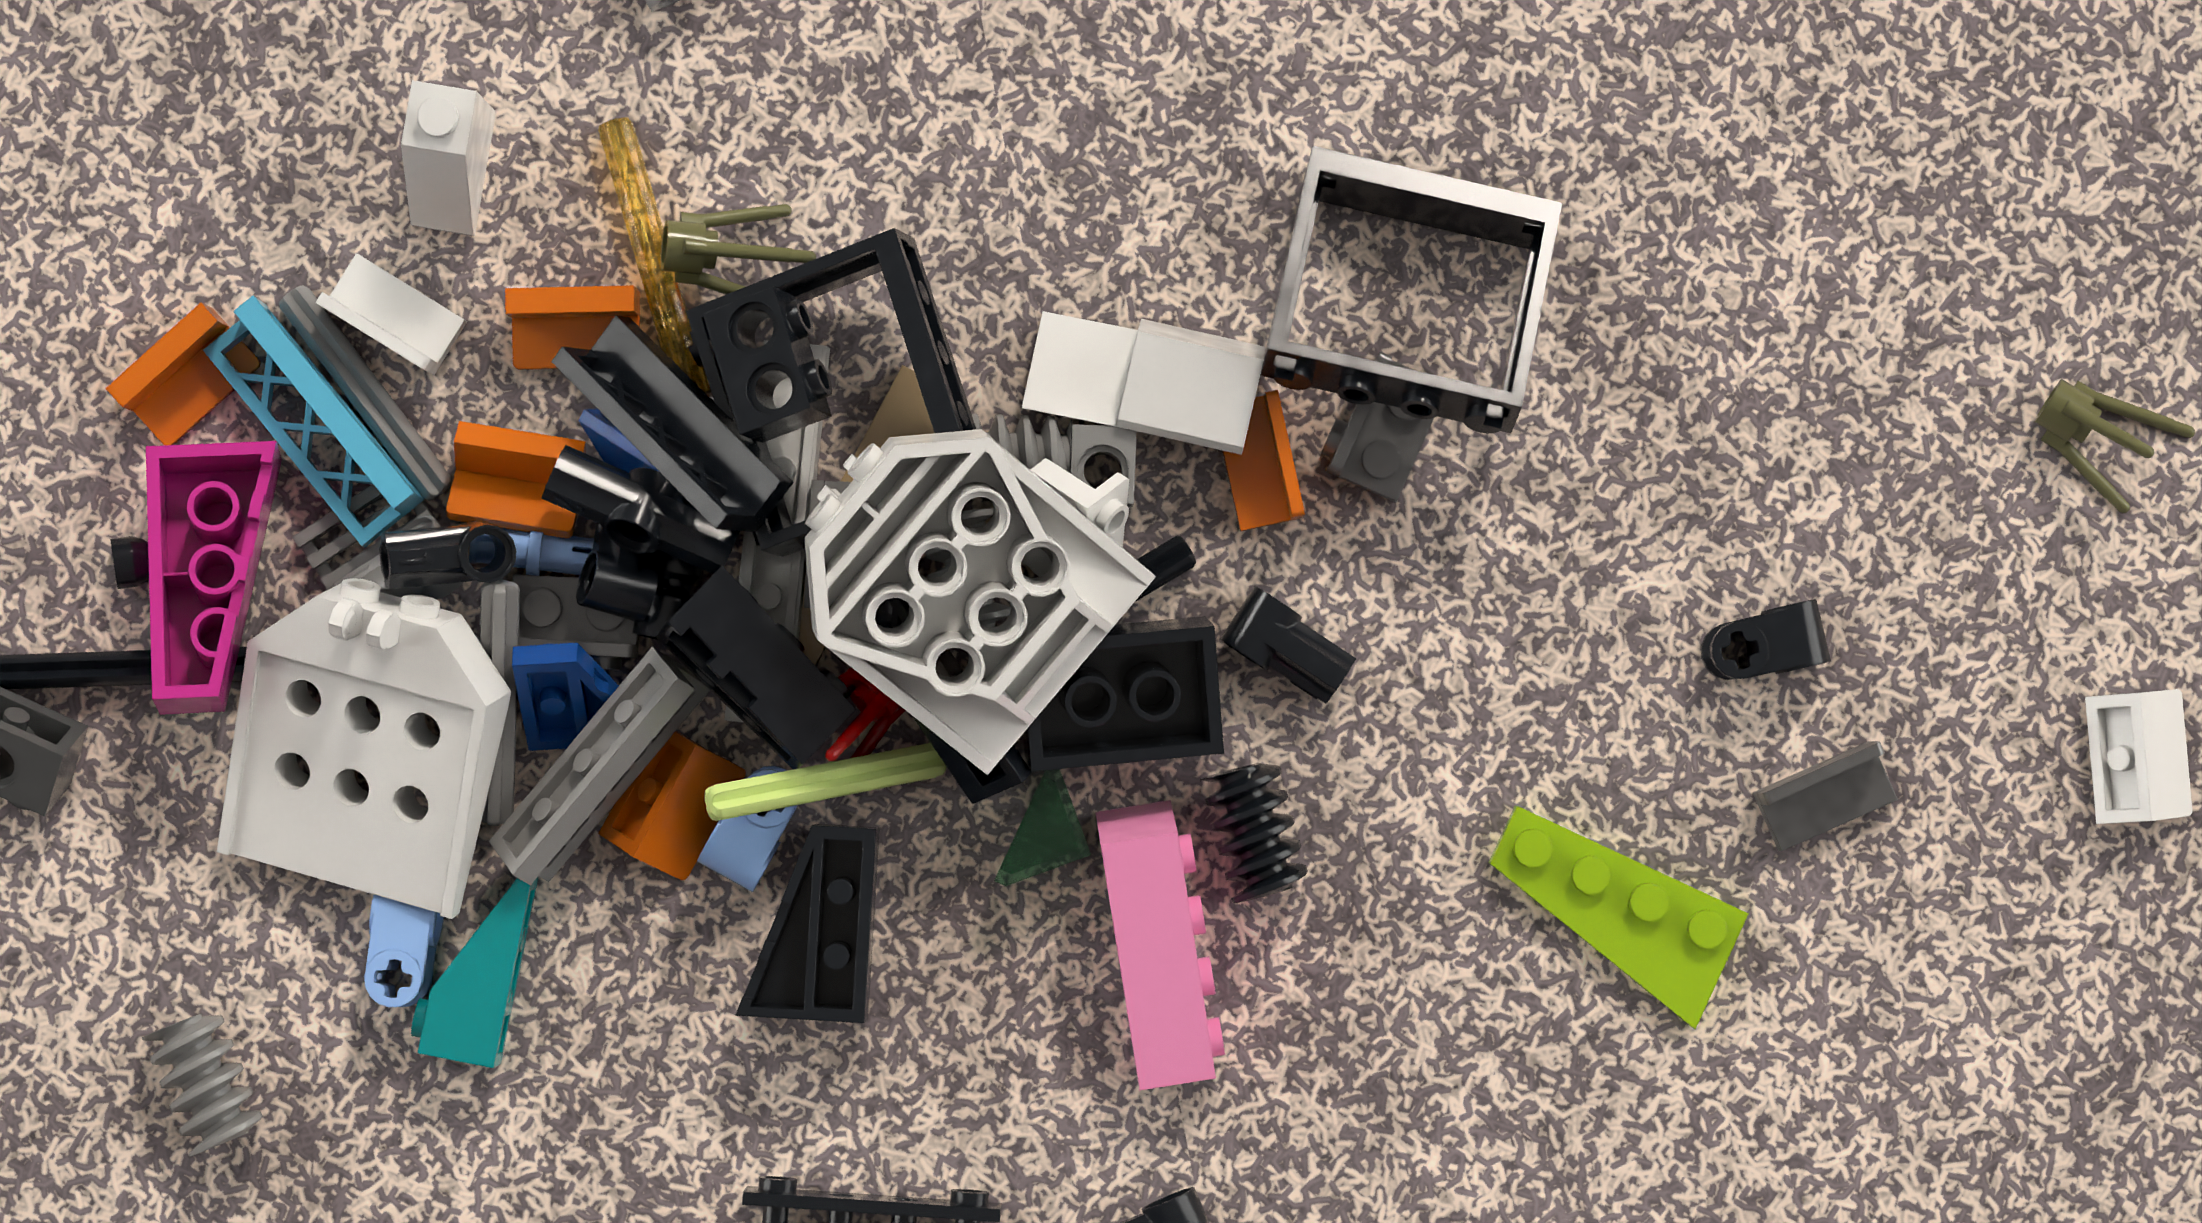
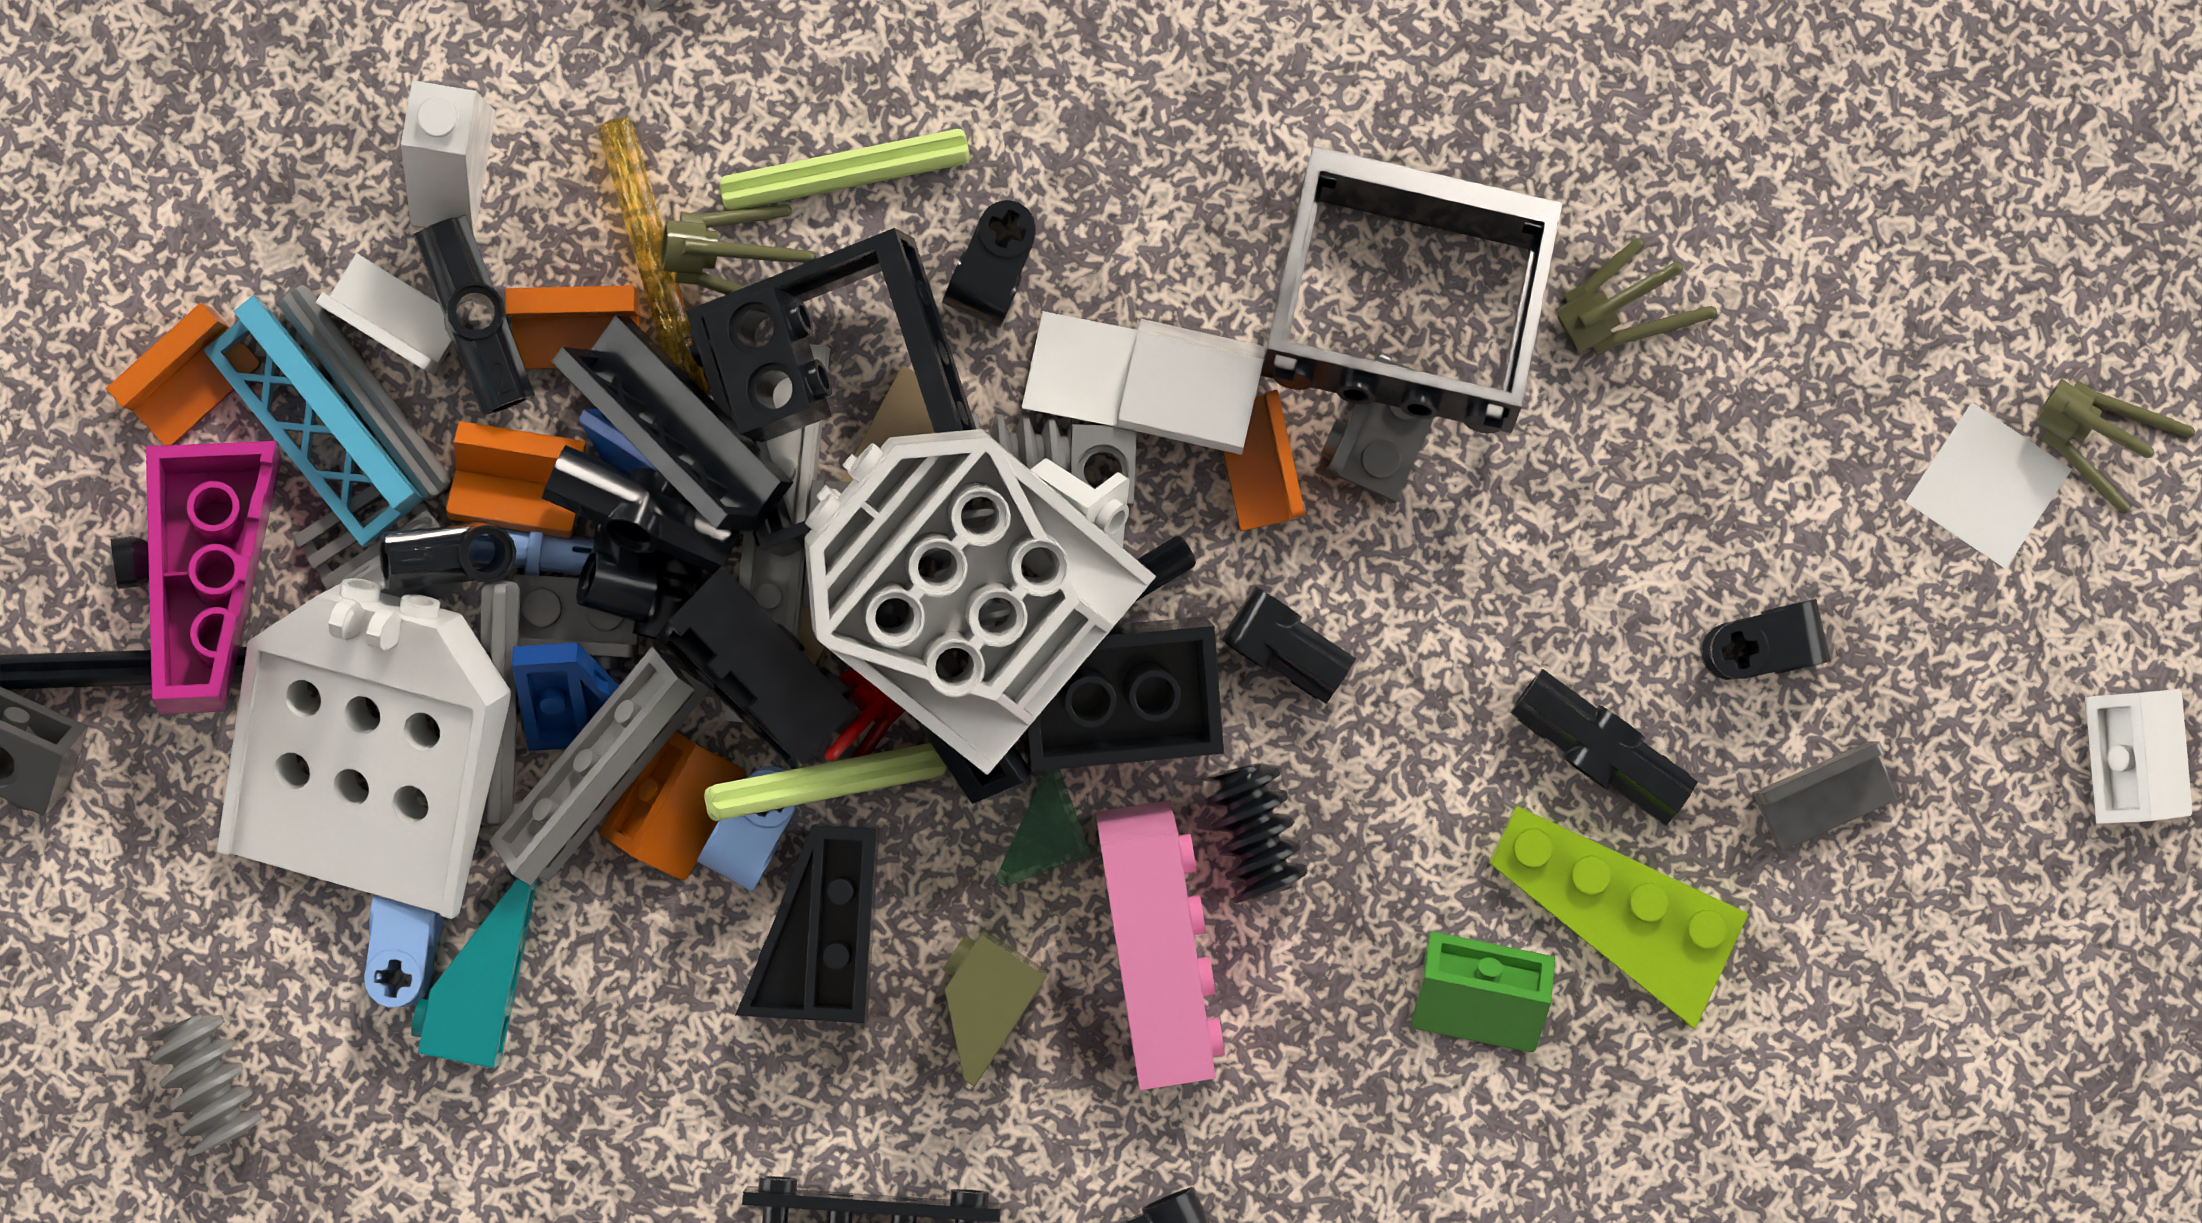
none -> black piece [413,215,535,416]
none -> yellowish green axle [720,129,970,210]
none -> black piece [942,200,1036,328]
none -> olive slope [942,929,1047,1087]
none -> bright green panel [1411,931,1555,1052]
none -> black piece [1509,669,1698,826]
none -> olive plant [1555,238,1717,356]
none -> white sticker [1905,402,2072,569]

